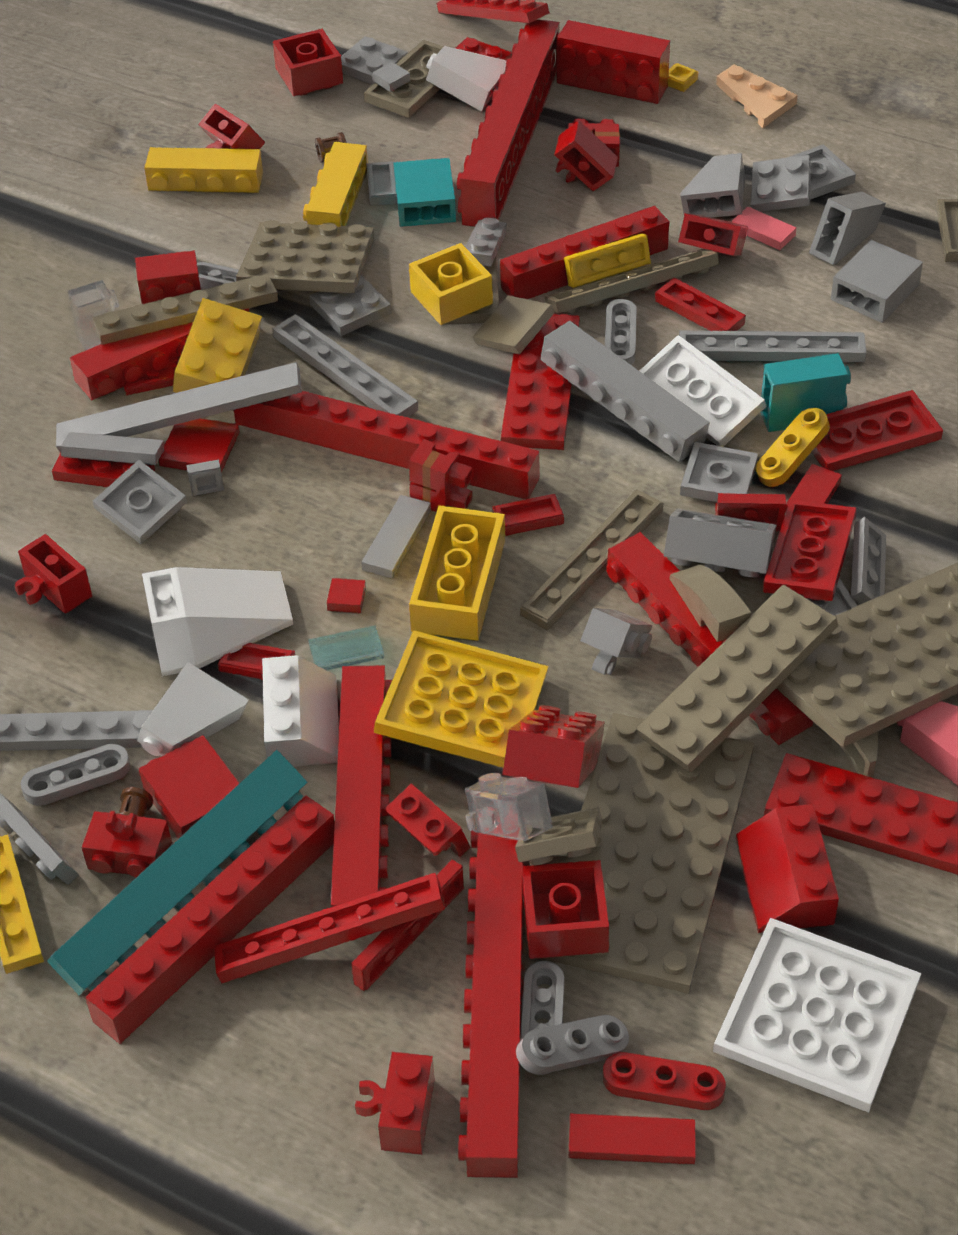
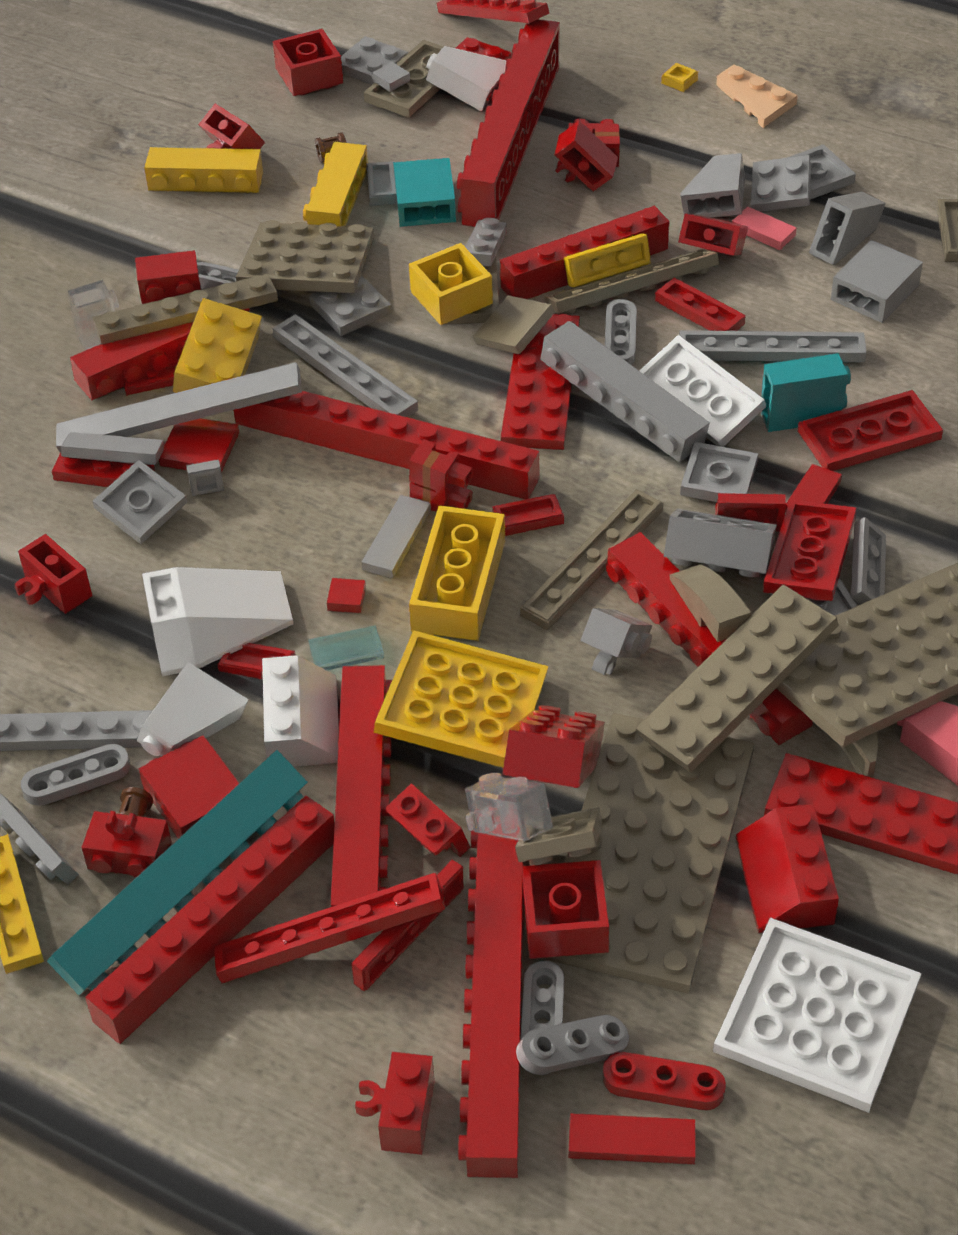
red brick [557,20,670,104] -> none
yellow plate [756,408,830,487] -> none

